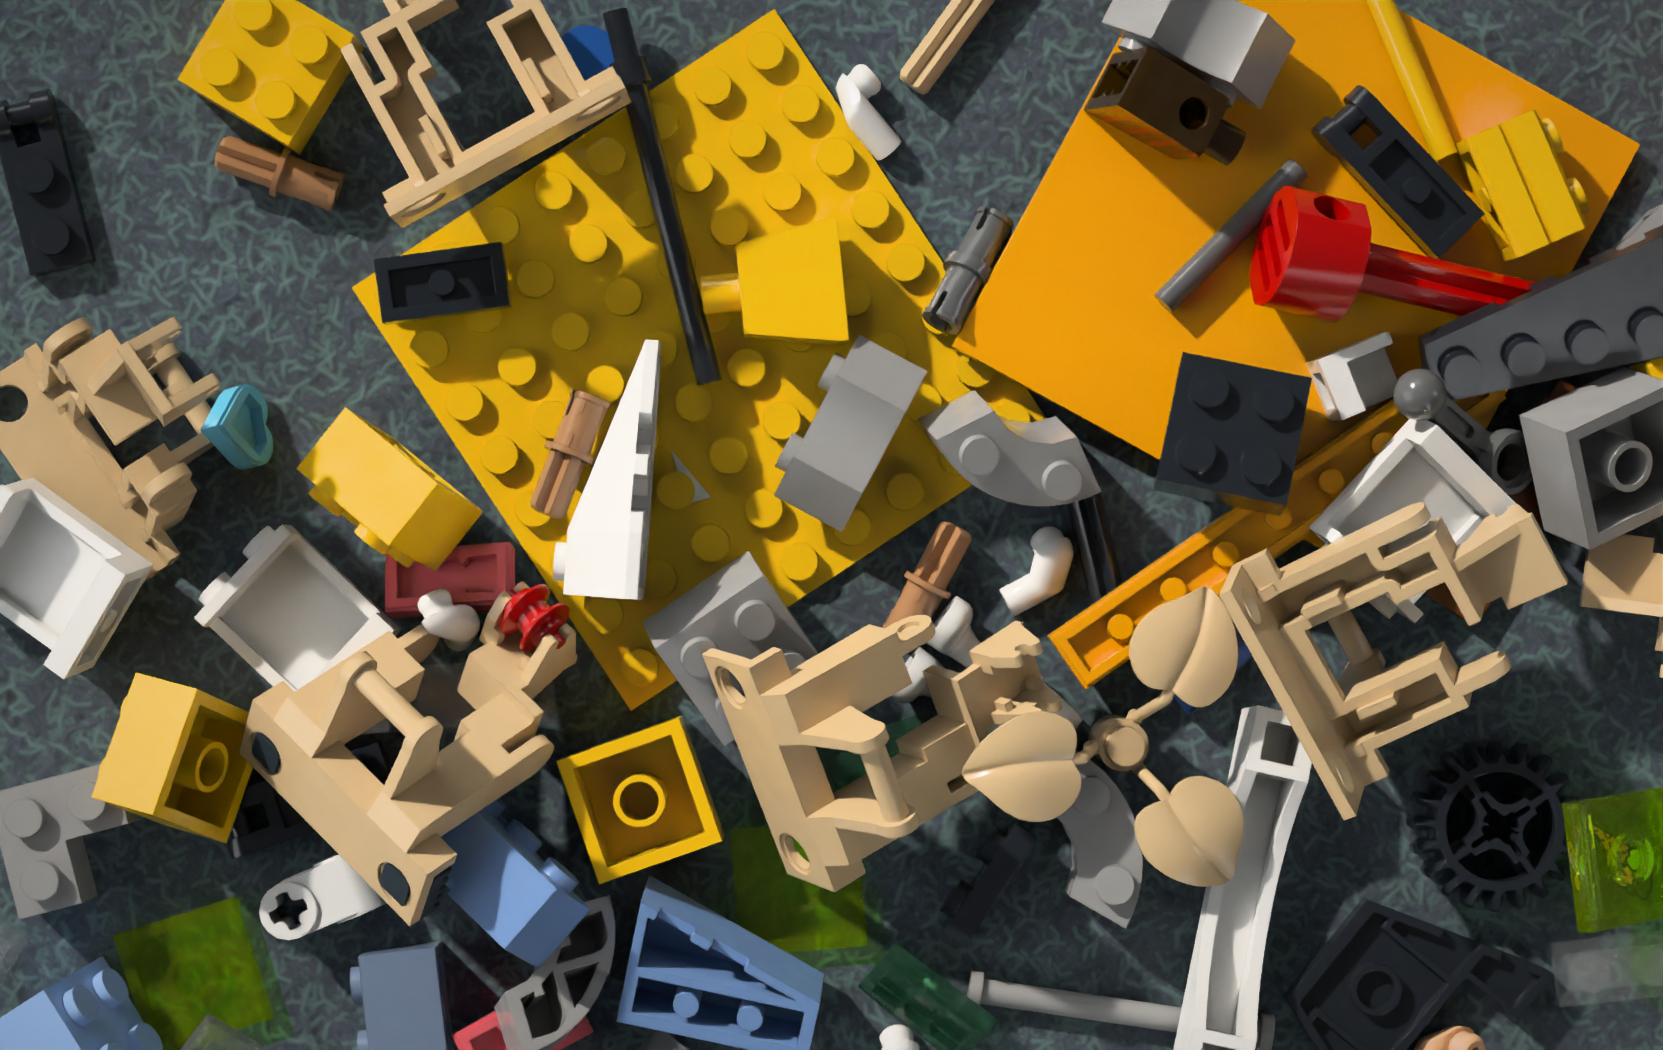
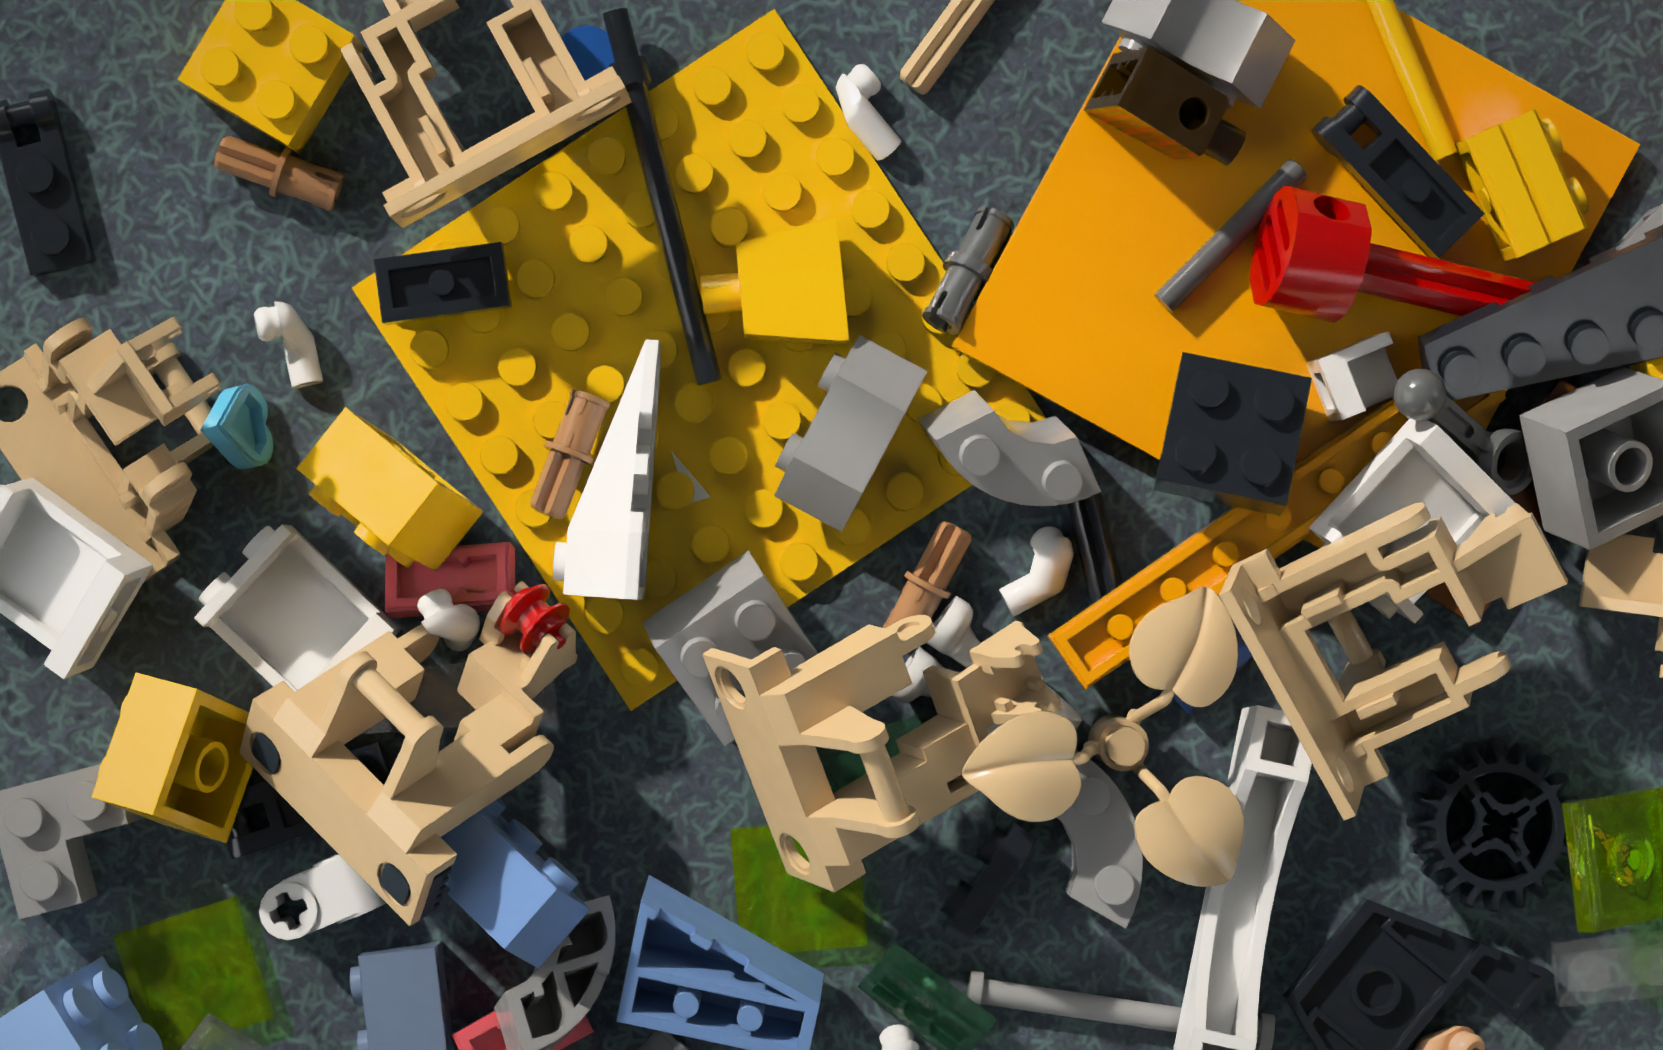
yellow brick [556,715,725,884] -> none
none -> white arm [254,302,323,389]

